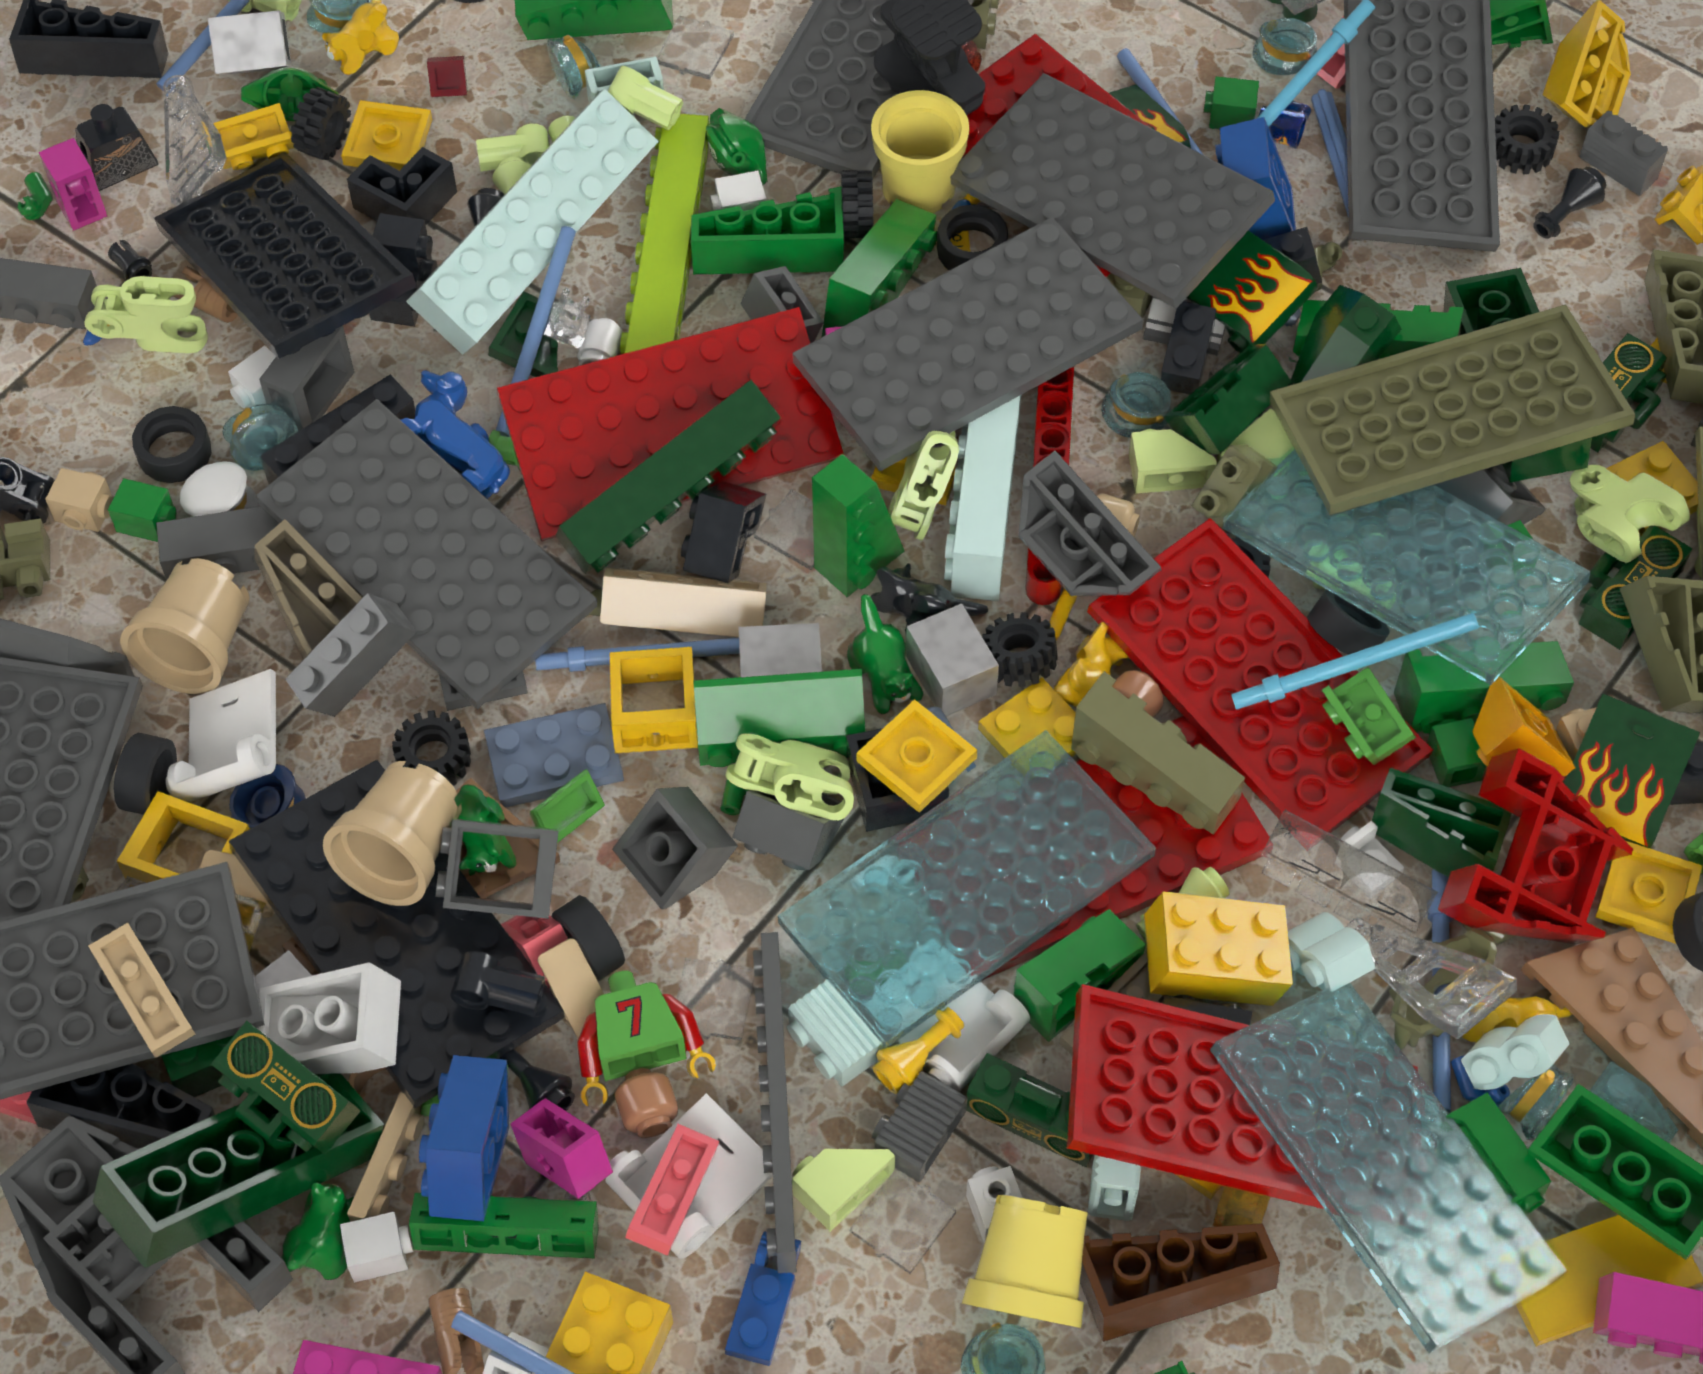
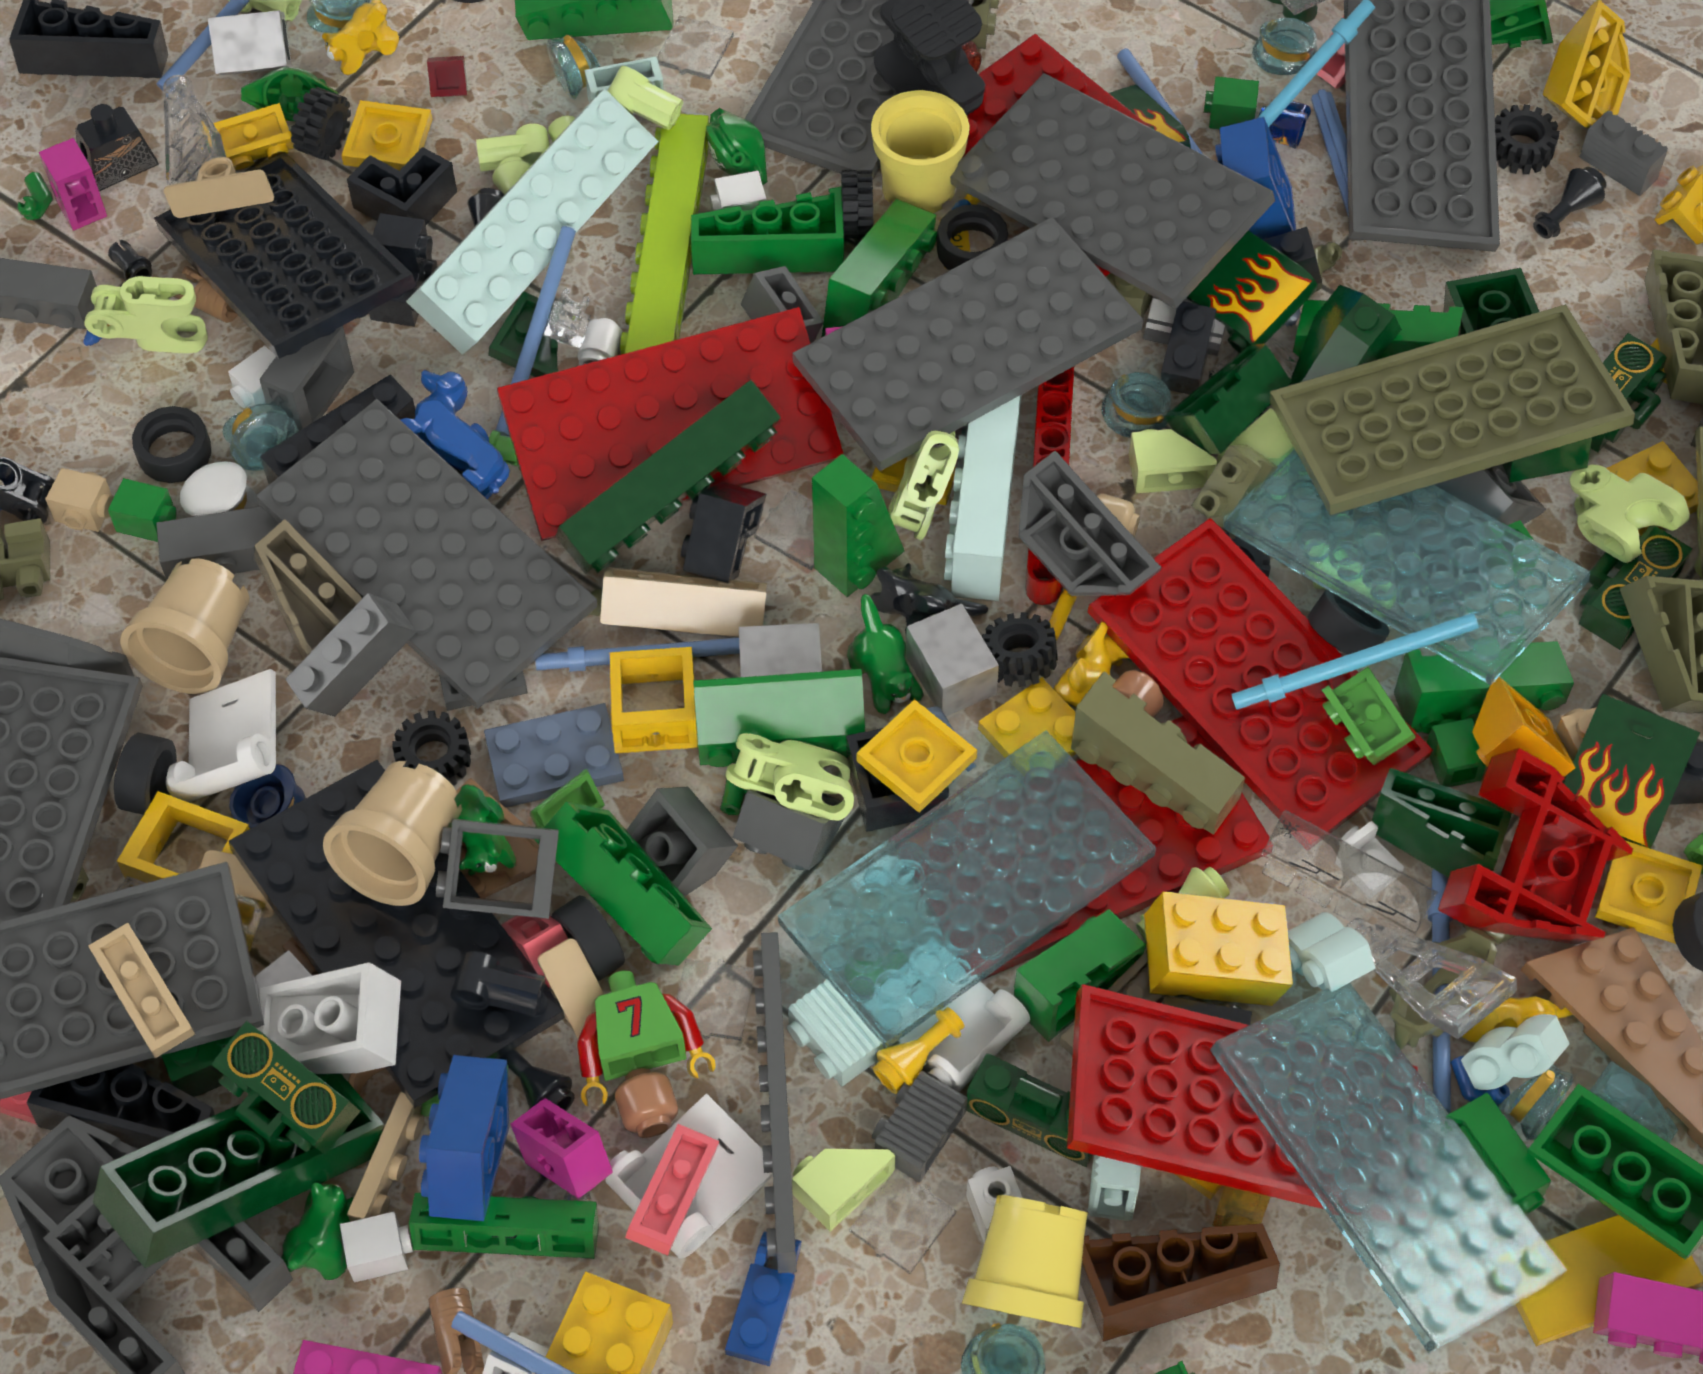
none -> tan piece [164,157,274,218]
none -> green wedge [534,802,712,966]

